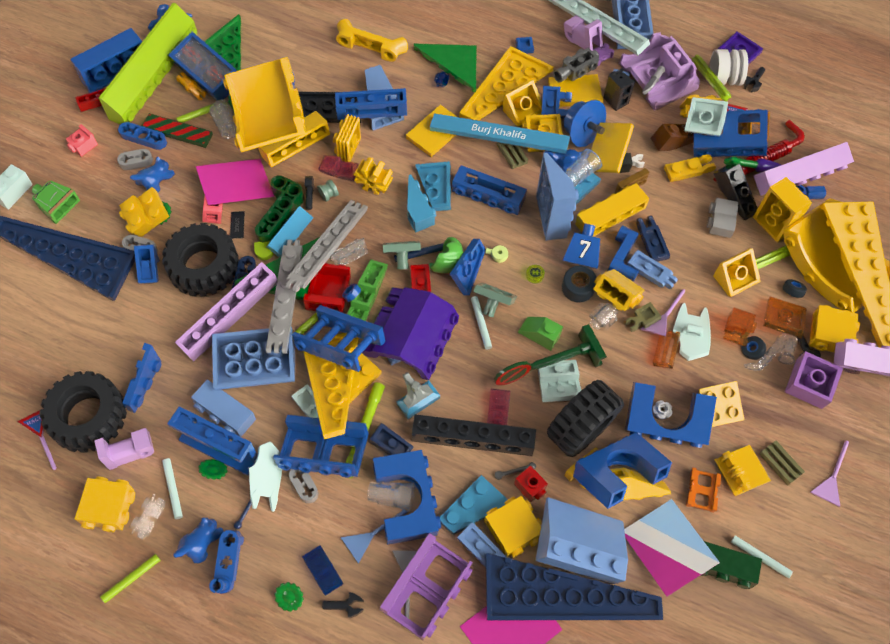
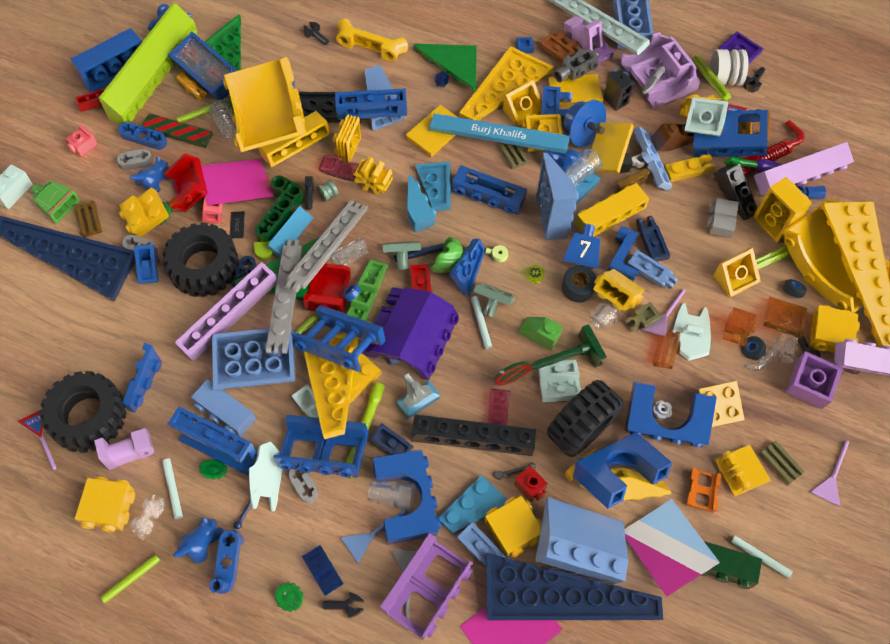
none -> pearl gold tile [75,200,103,238]
none -> red panel [164,153,208,213]
none -> black bar [304,22,329,45]
none -> dark orange plate [539,30,582,64]
none -> light blue hinge [634,127,673,191]

